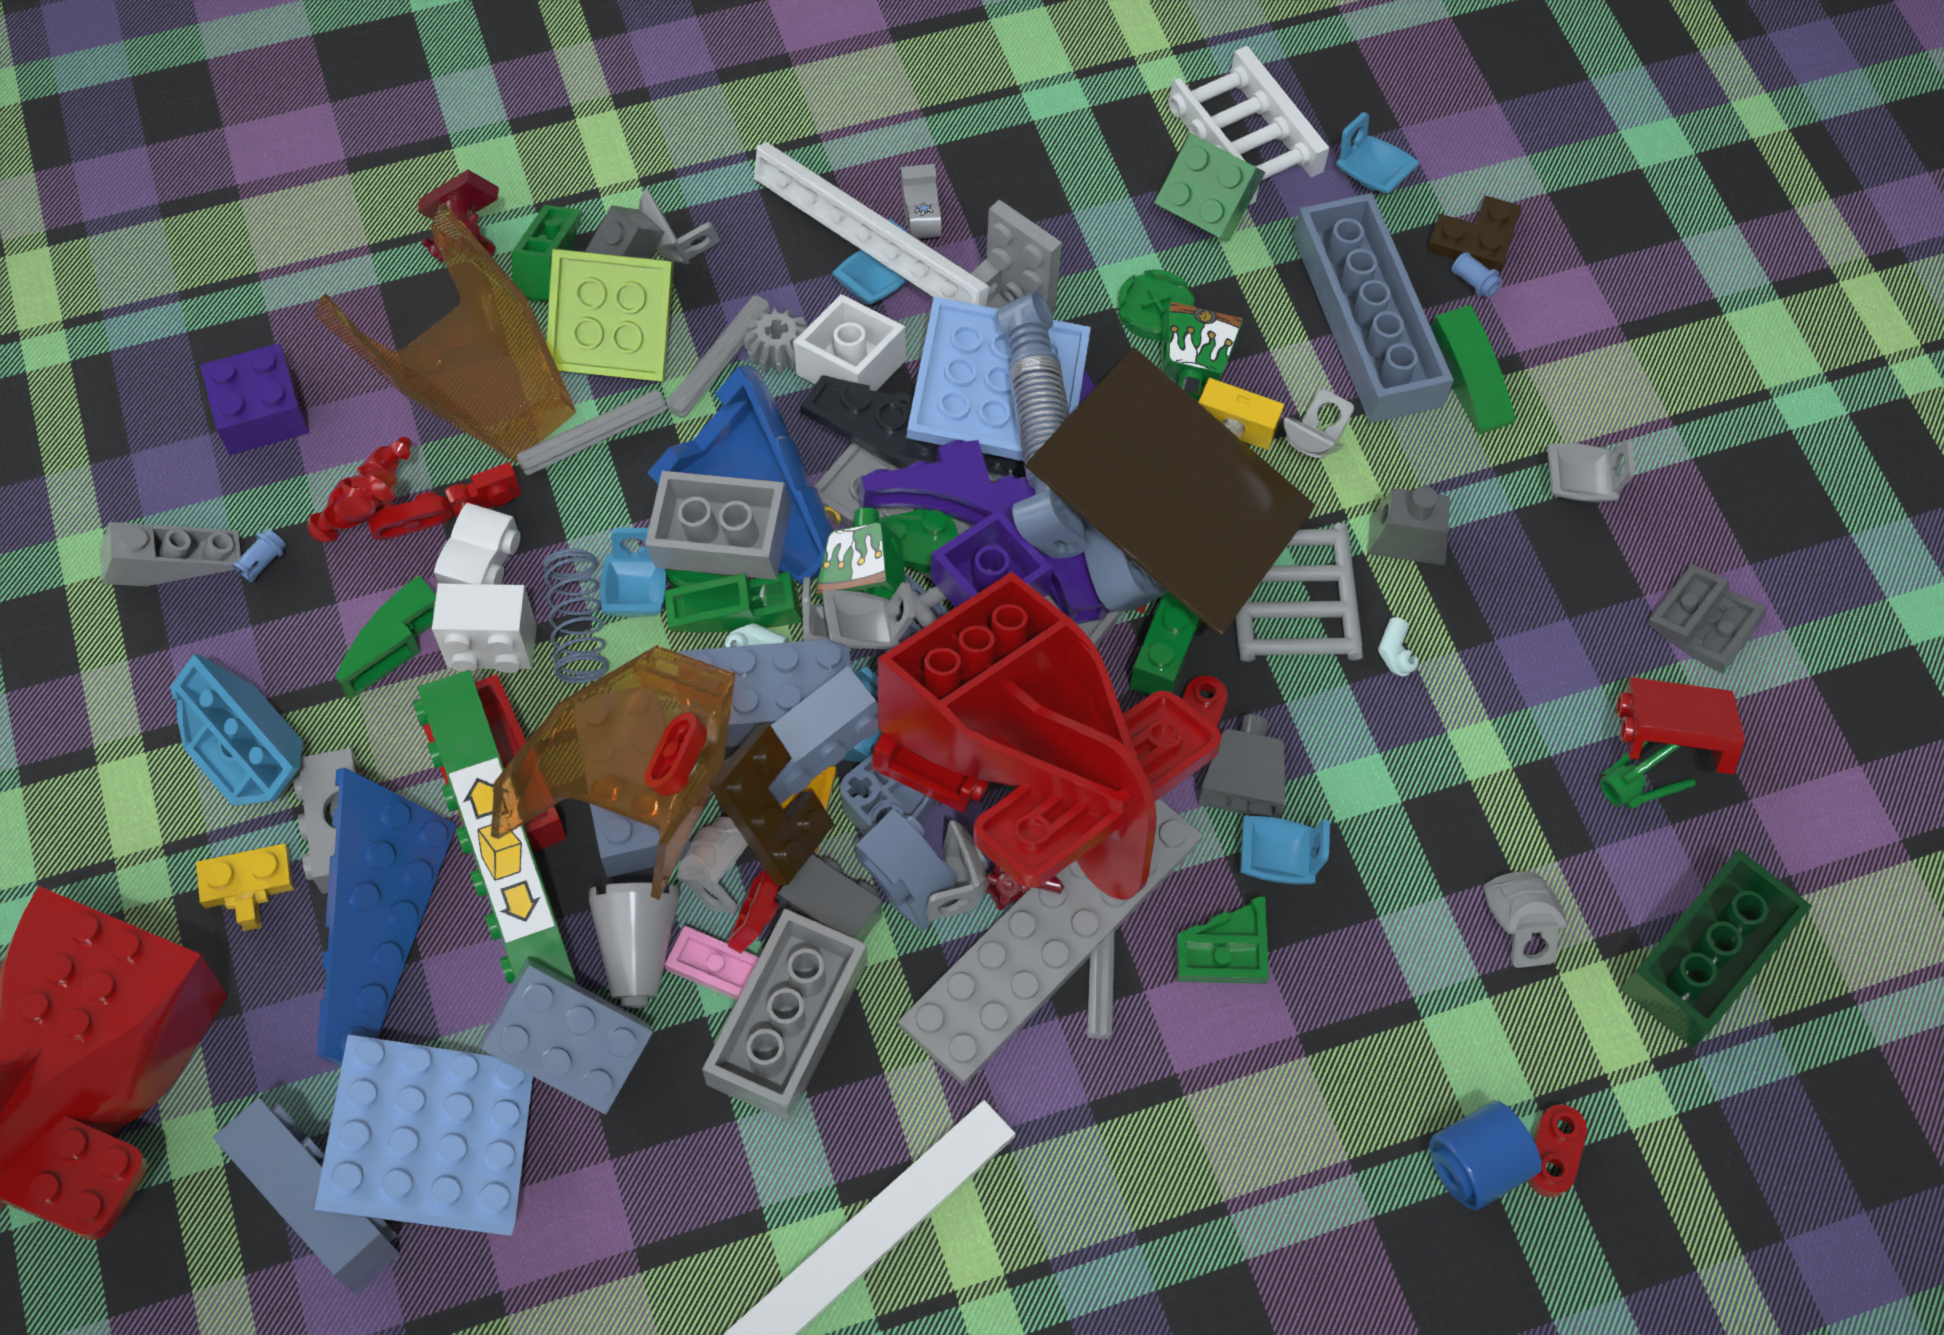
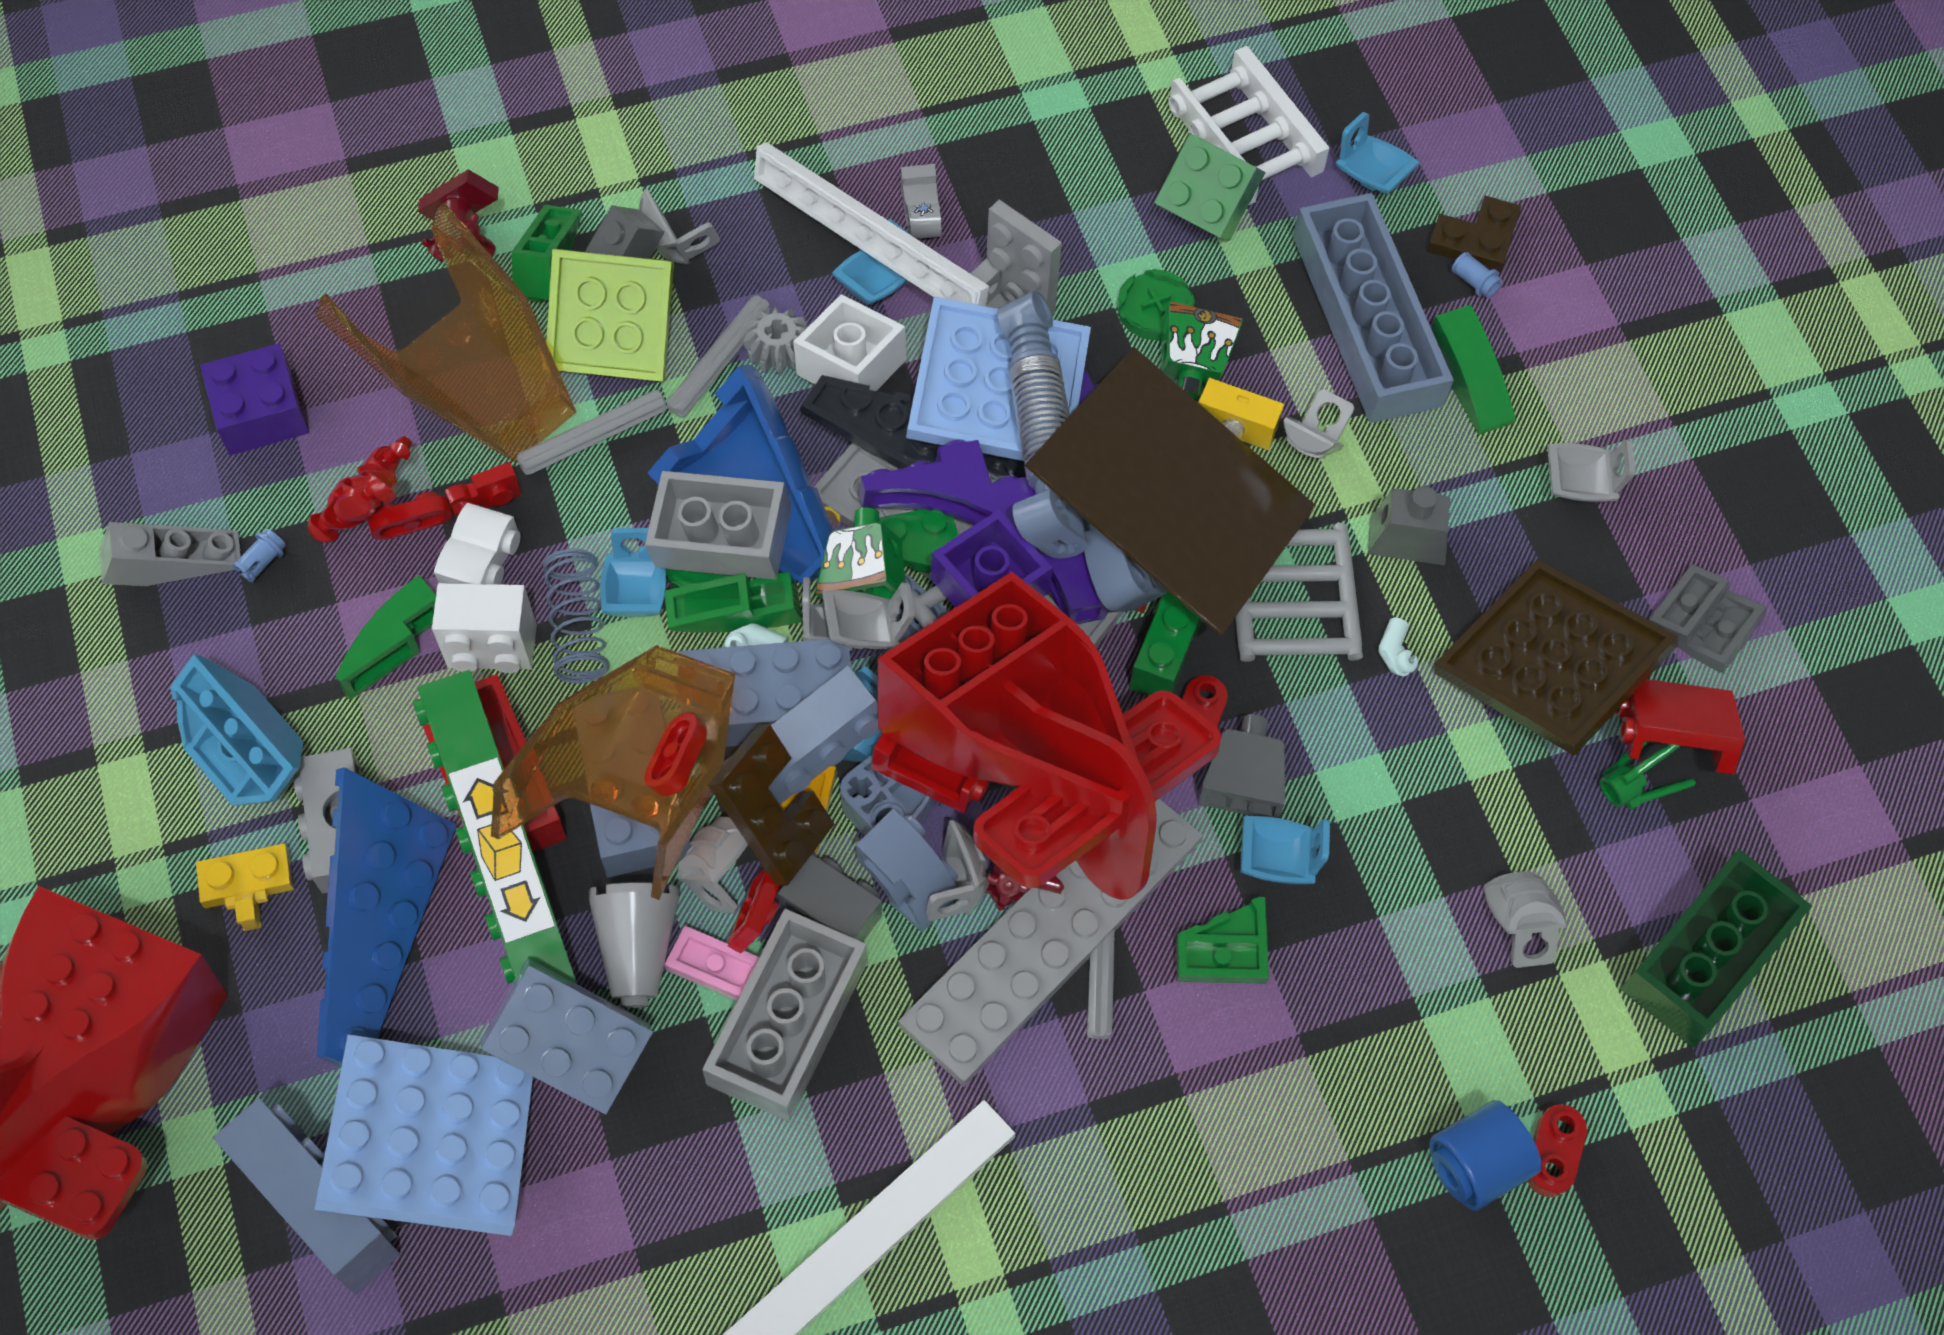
none -> dark brown plate [1434,560,1678,756]

